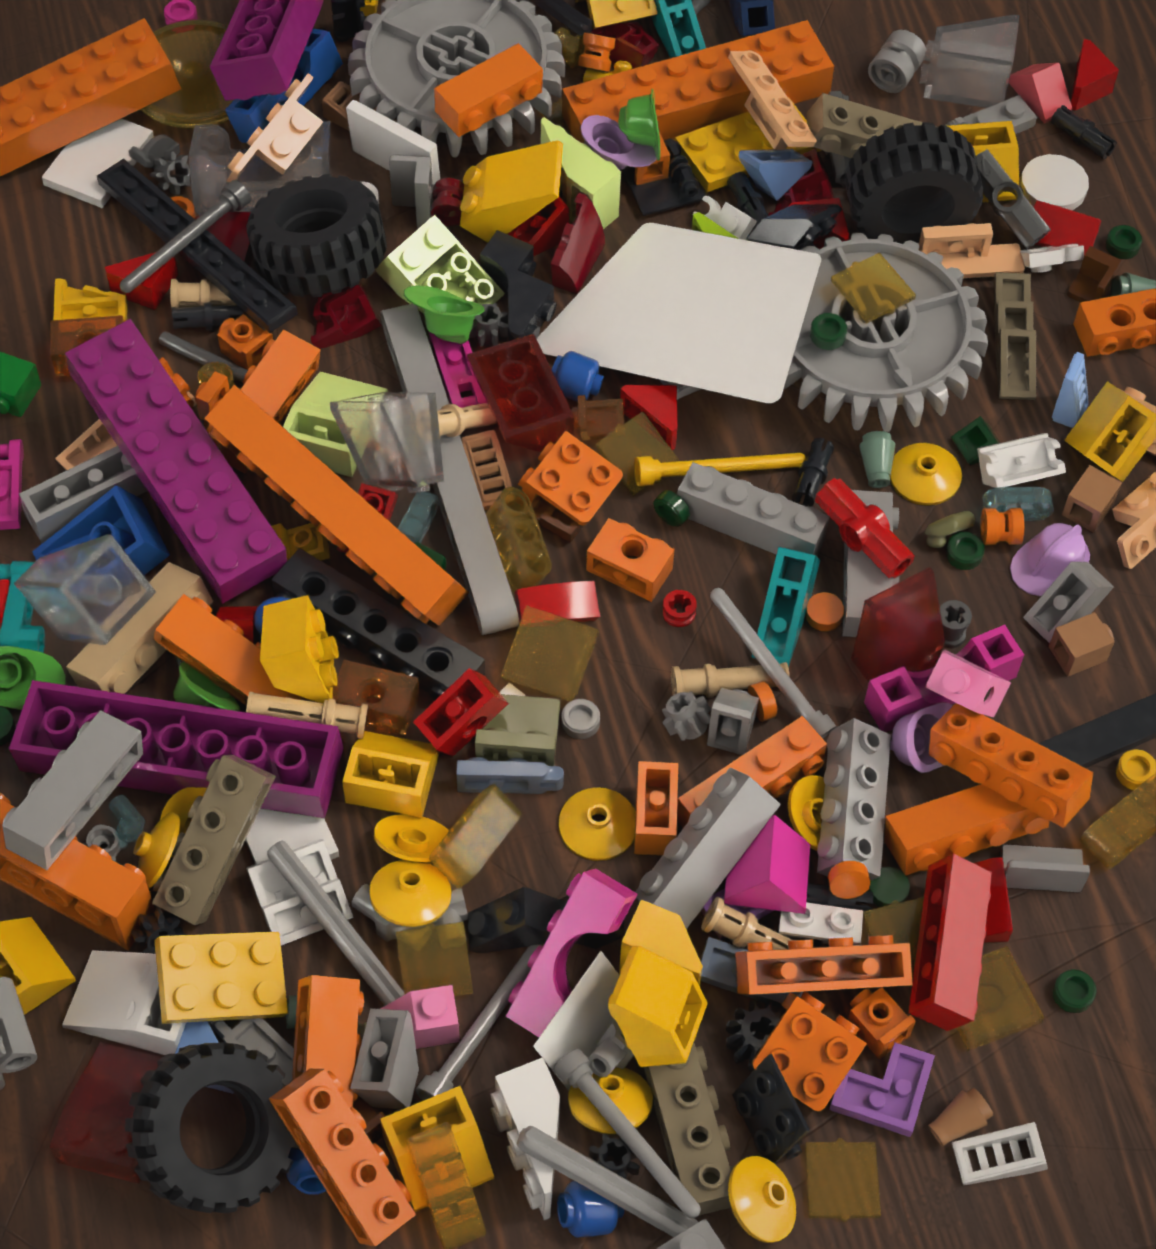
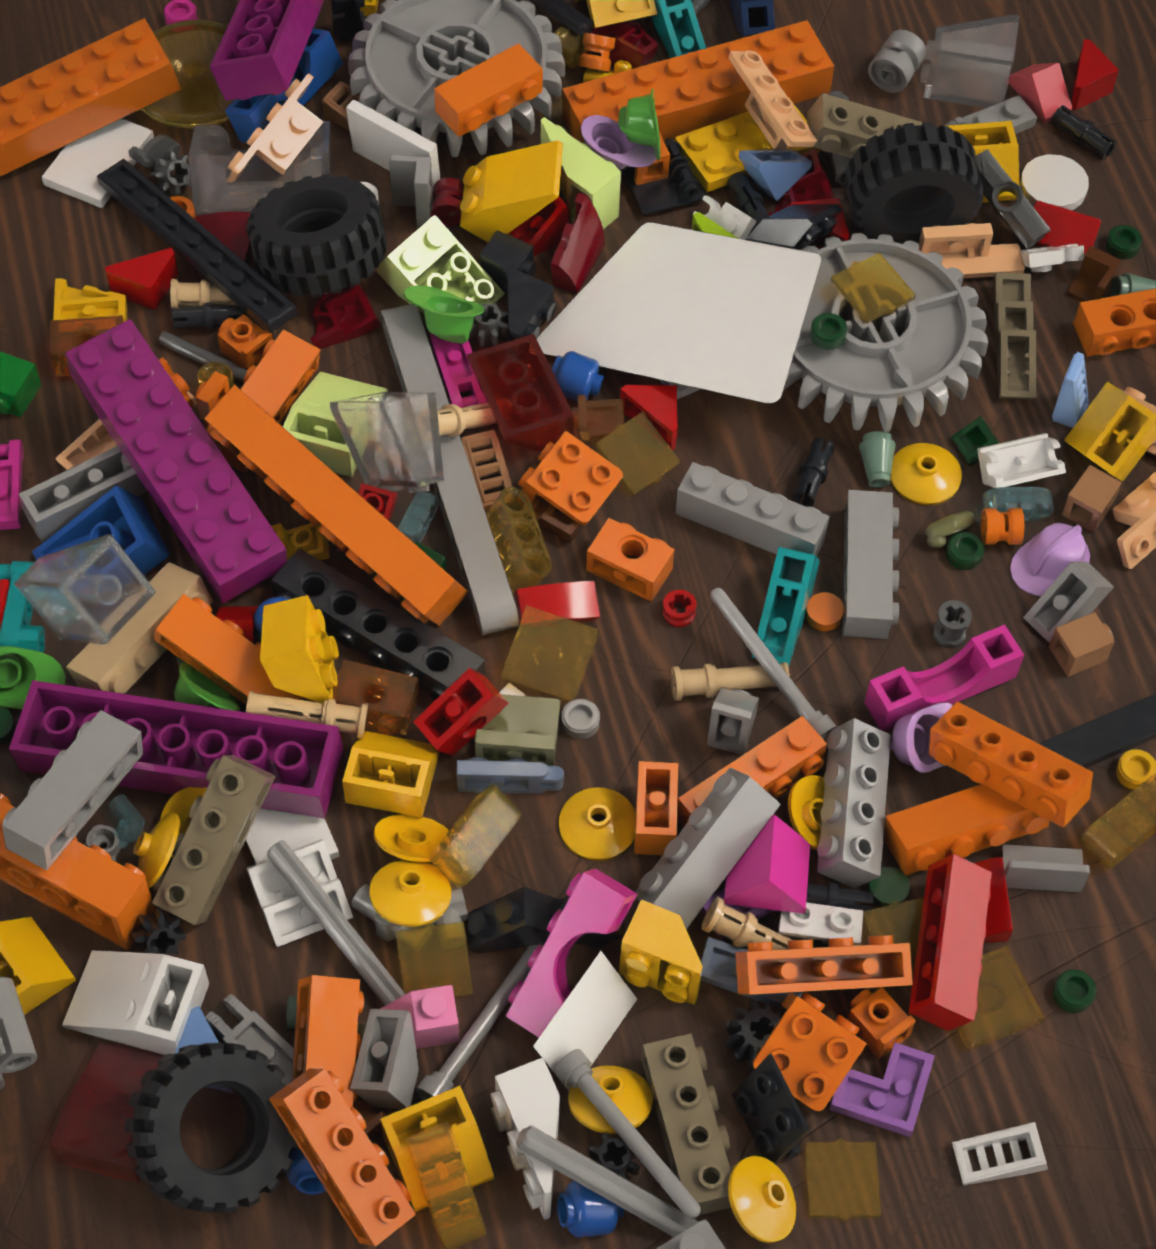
dark grey piece [120,180,251,293] -> none
yellow plate [154,932,288,1024] -> none
light grey axle [588,1020,634,1078] -> none
yellow slope [608,945,708,1067] -> none
yellow piece [634,453,806,486] -> none
dark green tile [653,490,690,527] -> none
light grey gear [662,691,711,740] -> none
orange tile [748,681,777,722] -> none
red piece [815,478,915,579] -> none
orange tile [828,861,870,899] -> none
clear red slope [851,567,945,682] -> none
bright pink torso [925,650,1011,717] -> none
medium nougat cone [928,1088,994,1147] -> none

